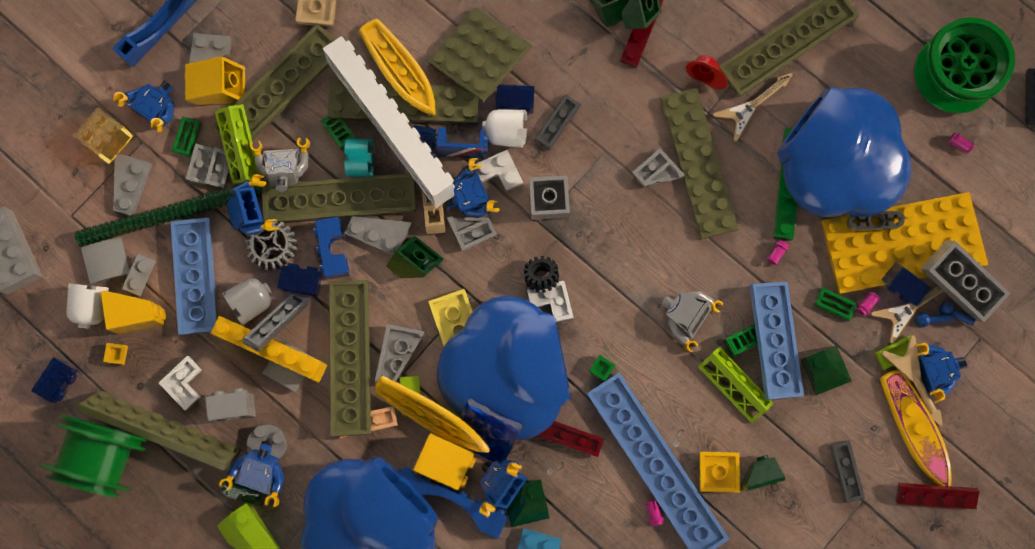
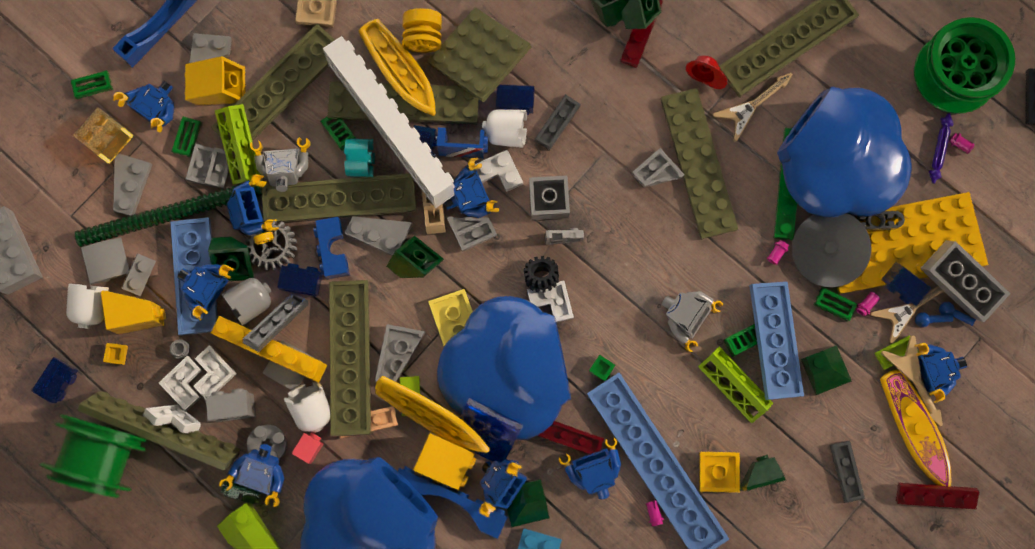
none -> green tile [71,71,113,99]
none -> white plate [144,404,201,433]
none -> light grey plate [170,339,190,359]
none -> blue torso [177,264,234,321]
none -> white plate [193,345,237,400]
none -> dark green slope [208,236,254,281]
none -> yellow tile [253,231,274,245]
none -> white cylinder [284,382,331,432]
none -> coral brick [292,432,324,464]
none -> yellow wheel [402,8,442,53]
none -> light grey wing [545,228,584,245]
none -> blue torso [559,437,621,500]
none -> dark grey dish [792,213,871,287]
none -> dark purple wheel [929,113,953,184]

